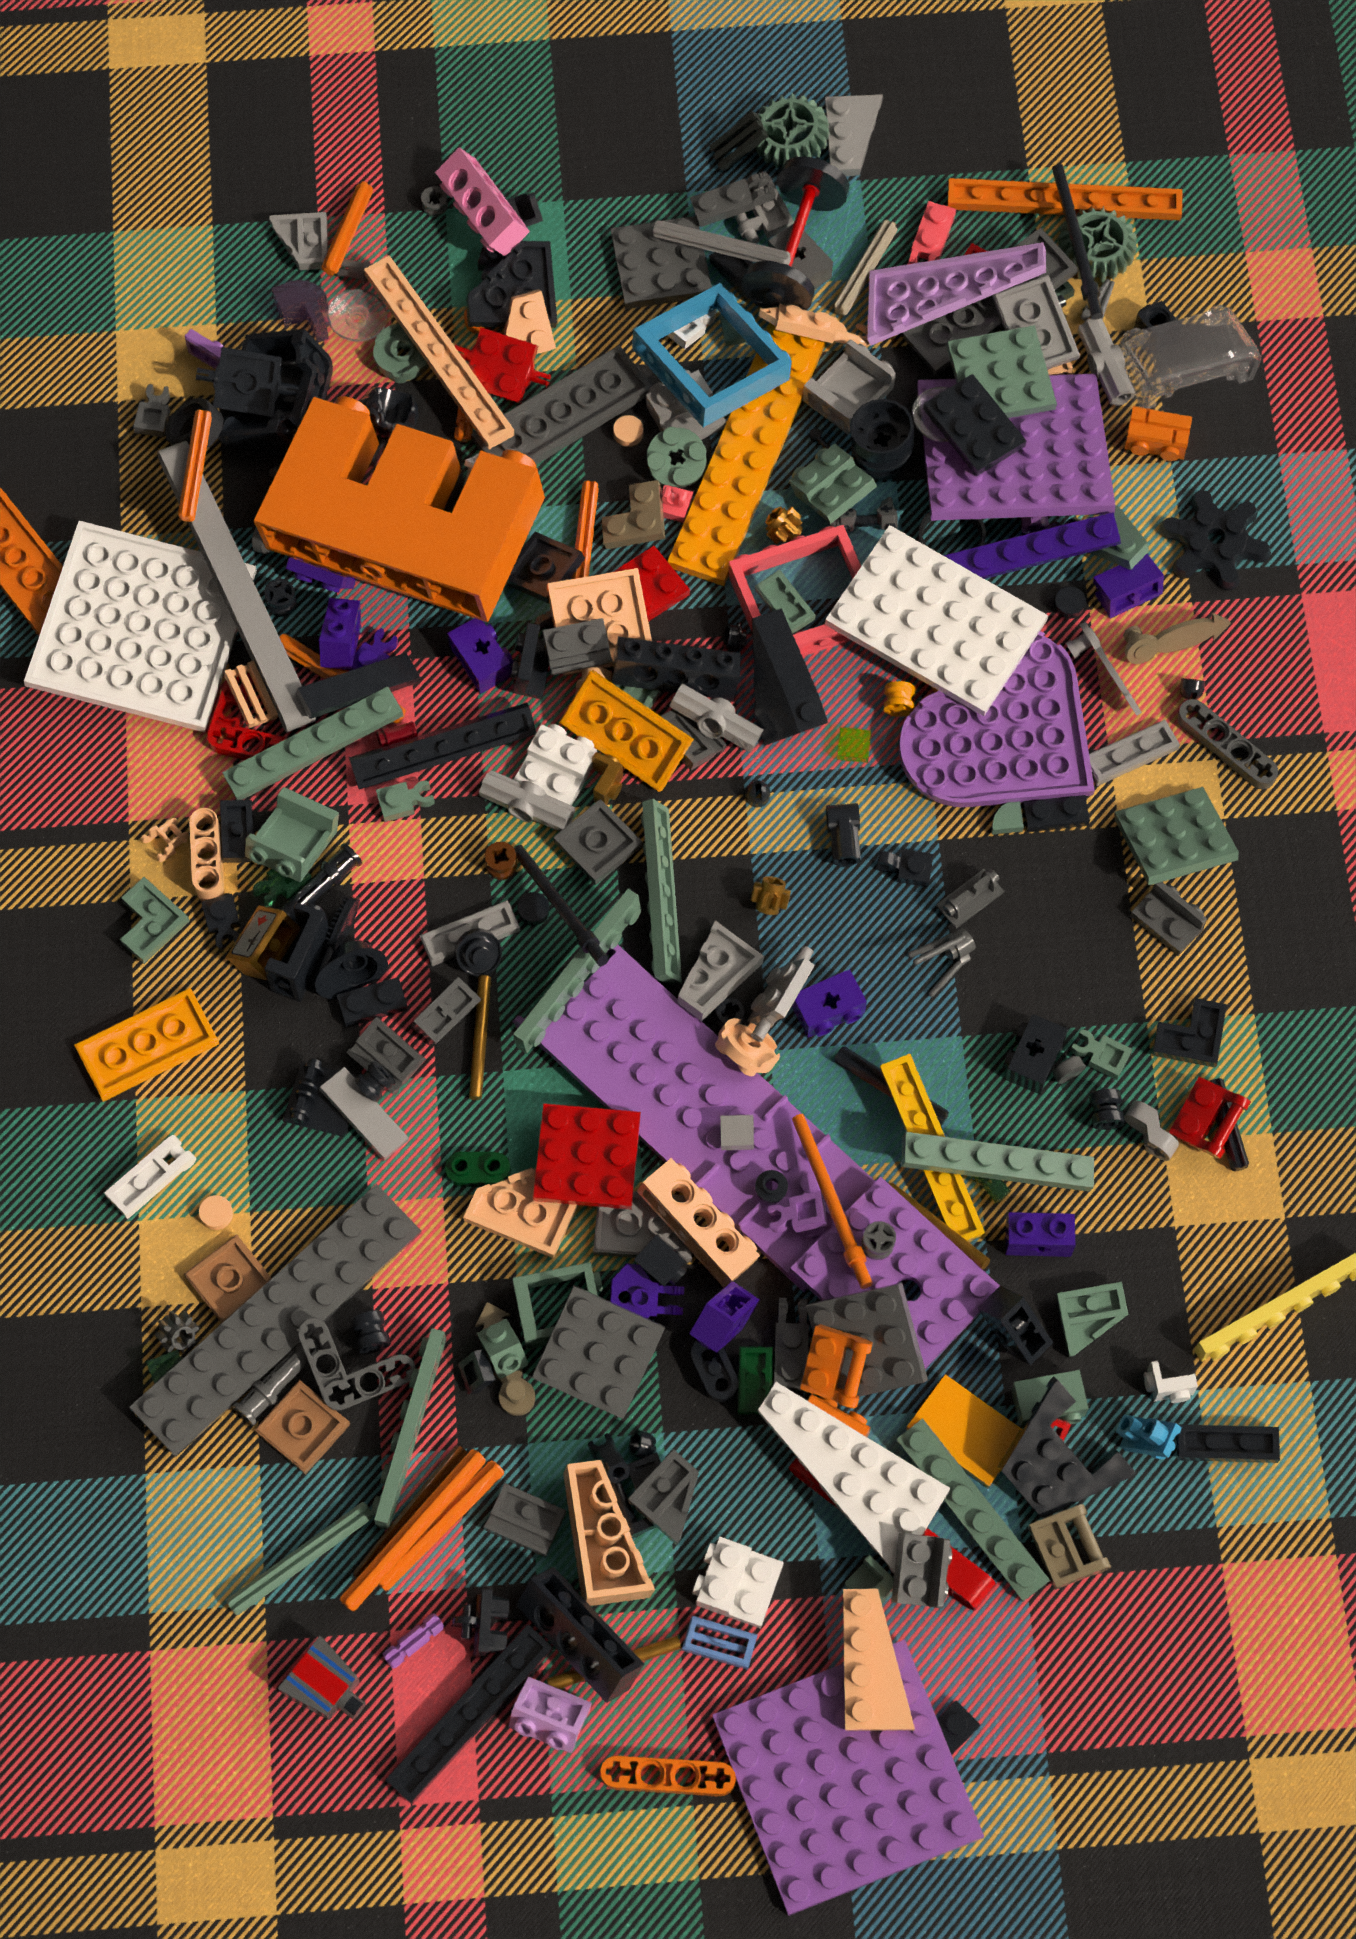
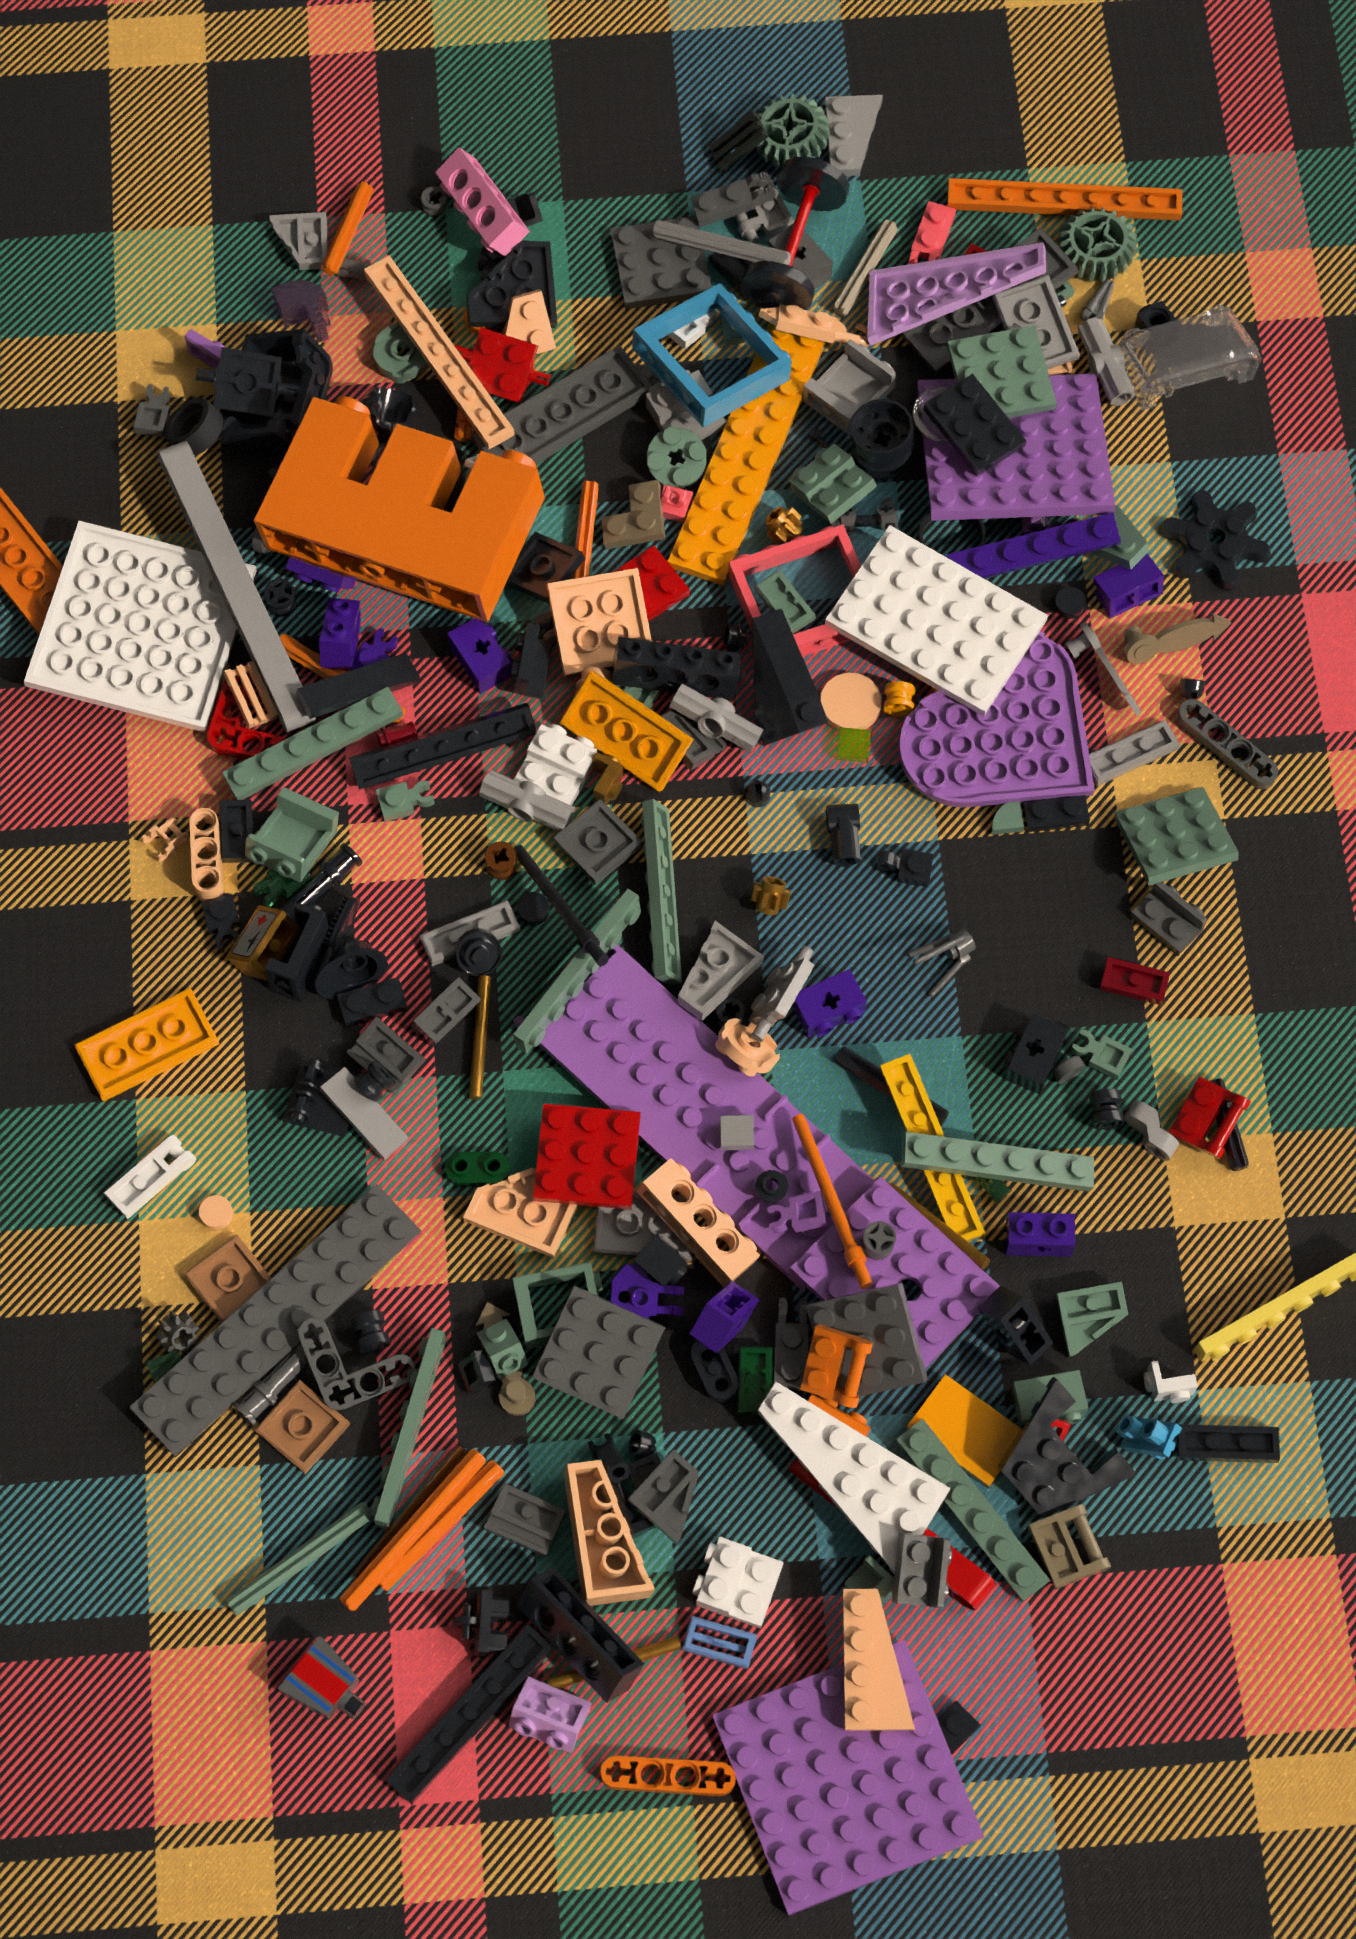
sand green plate [120,877,190,964] -> none
orange axle [178,410,212,522] -> none
clear dish [328,289,387,342] -> none
medium lavender axle [383,1613,444,1668] -> none
dark grey plate [542,618,613,676] -> none
light nougat tile [613,415,643,447] -> none
dark grey hinge [936,869,1004,929] -> none
black bar [1052,164,1103,320] -> none
orange brick [1124,406,1192,461] -> none
black plate [1152,998,1227,1068] -> none
none -> light nougat tile [821,672,882,733]
none -> dark red plate [1100,957,1170,1006]

